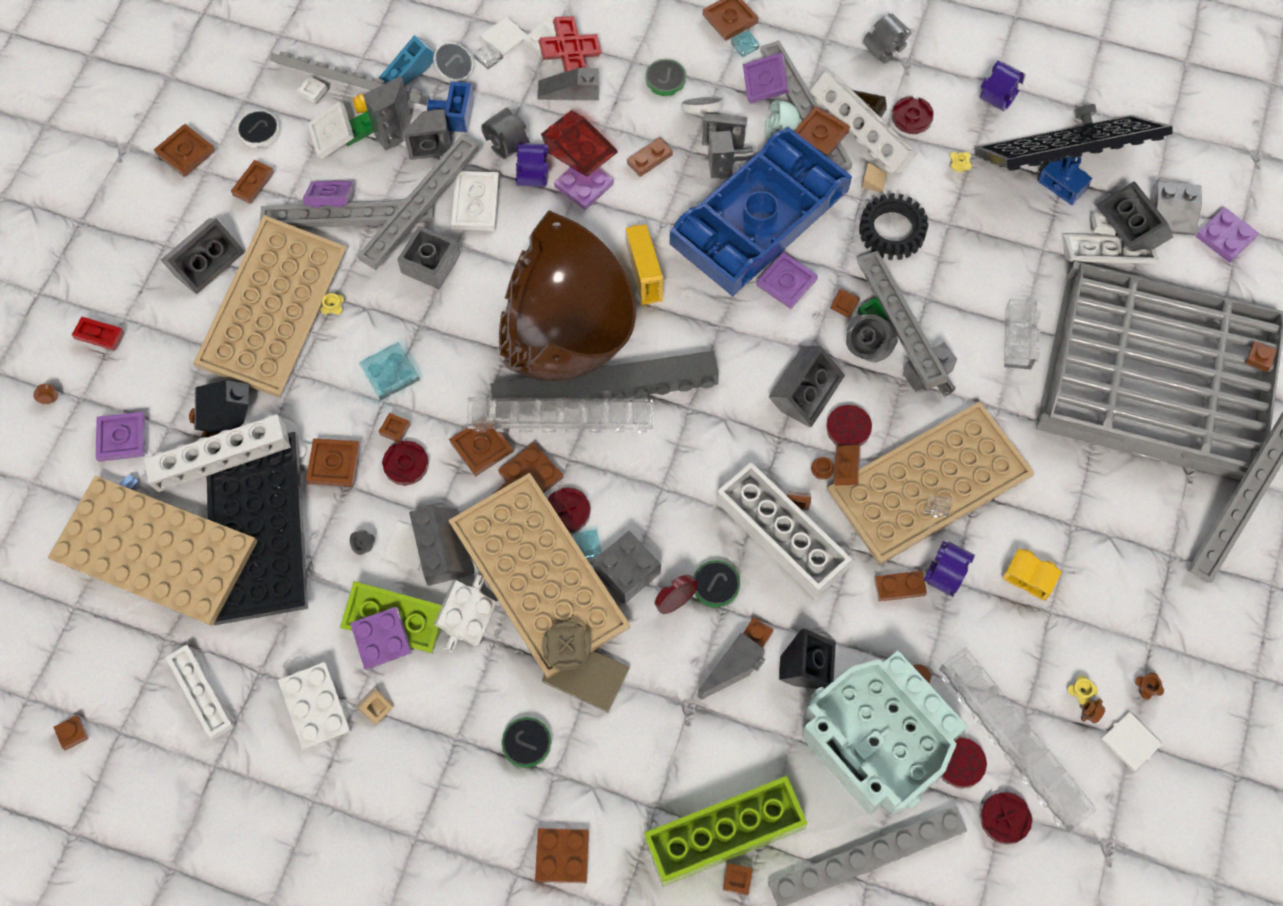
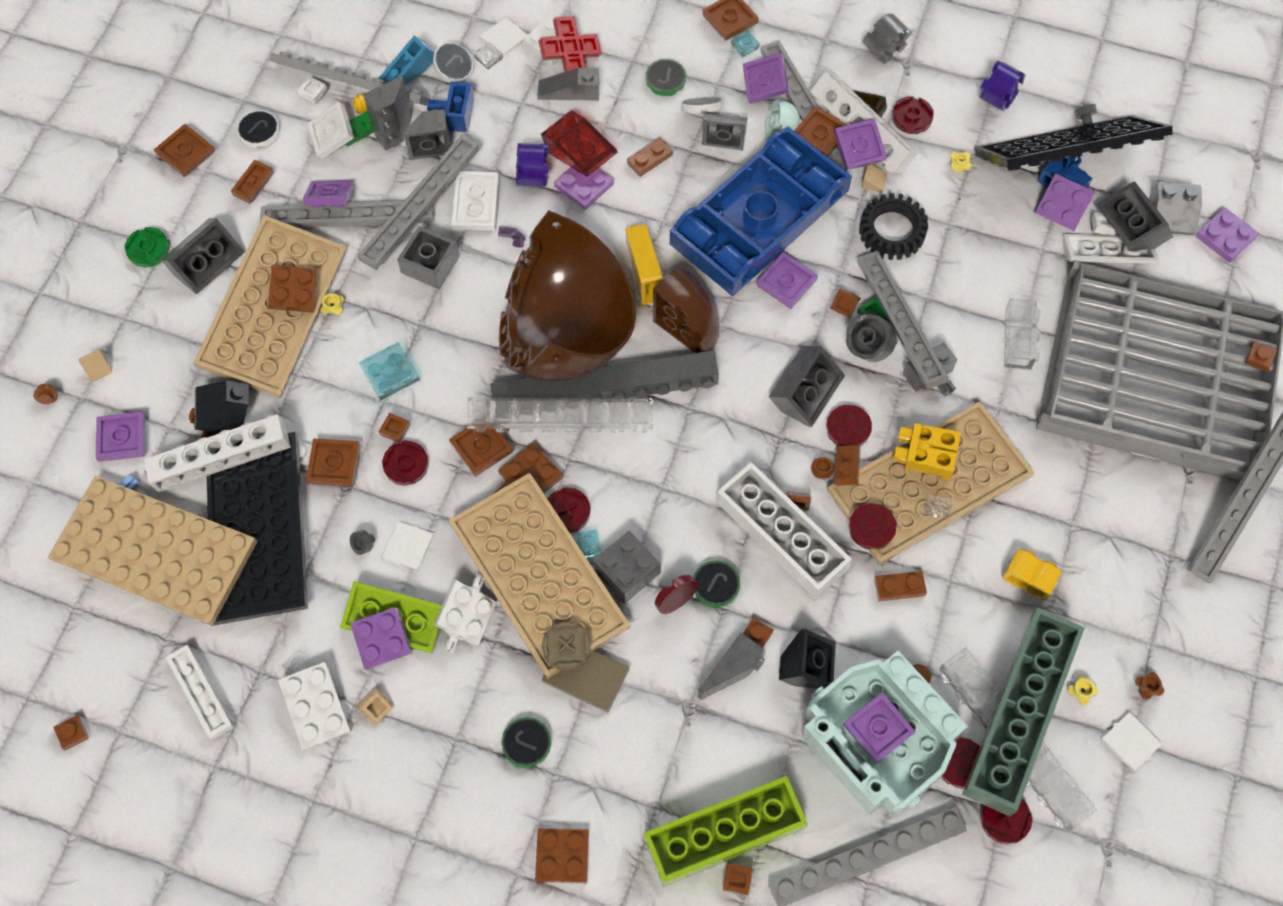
red plate [71,316,124,351] -> none
flat silver slope [409,506,474,586] -> none
flat silver brick [481,107,530,159] -> none
flat silver brick [708,131,754,179] -> none
dark purple brick [924,541,975,597] -> none
dark orange plate [1081,698,1105,723] -> none
none -> tan slope [78,350,112,382]
none -> green tile [125,227,170,268]
none -> dark orange plate [268,265,317,313]
none -> clear purple arm [498,226,526,248]
none -> reddish brown brick [653,268,719,353]
none -> medium lavender plate [833,118,887,171]
none -> medium lavender plate [843,692,916,764]
none -> dark red tile [849,503,897,550]
none -> yellow hips [893,423,961,481]
none -> sand green brick [962,607,1085,817]
none -> medium lavender plate [1035,173,1095,231]

